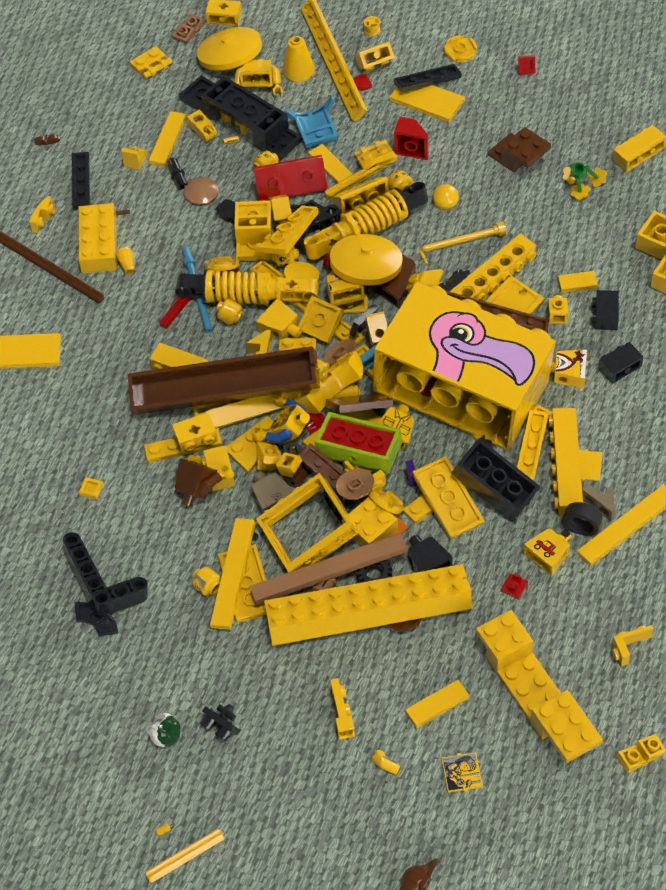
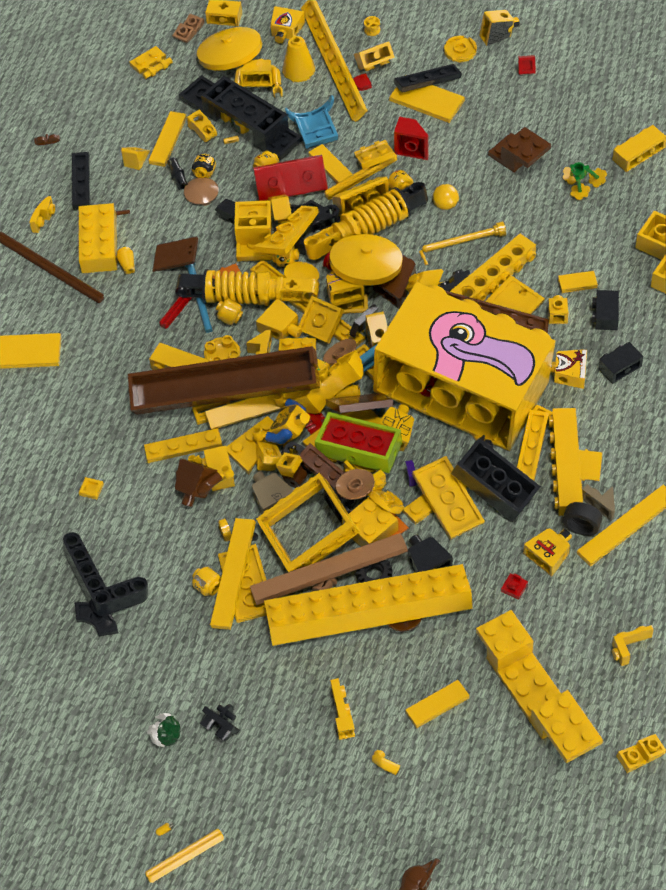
yellow brick [172,412,217,452] -> none
yellow tile [204,256,240,272] -> none
piece [442,752,483,793] -> none
none -> reddish brown container [152,236,198,272]
none -> head [191,154,216,178]
none -> yellow dish [204,335,241,361]
none -> yellow tile [218,518,231,542]
none -> yellow torso [271,6,305,43]
none -> torso [479,10,520,46]

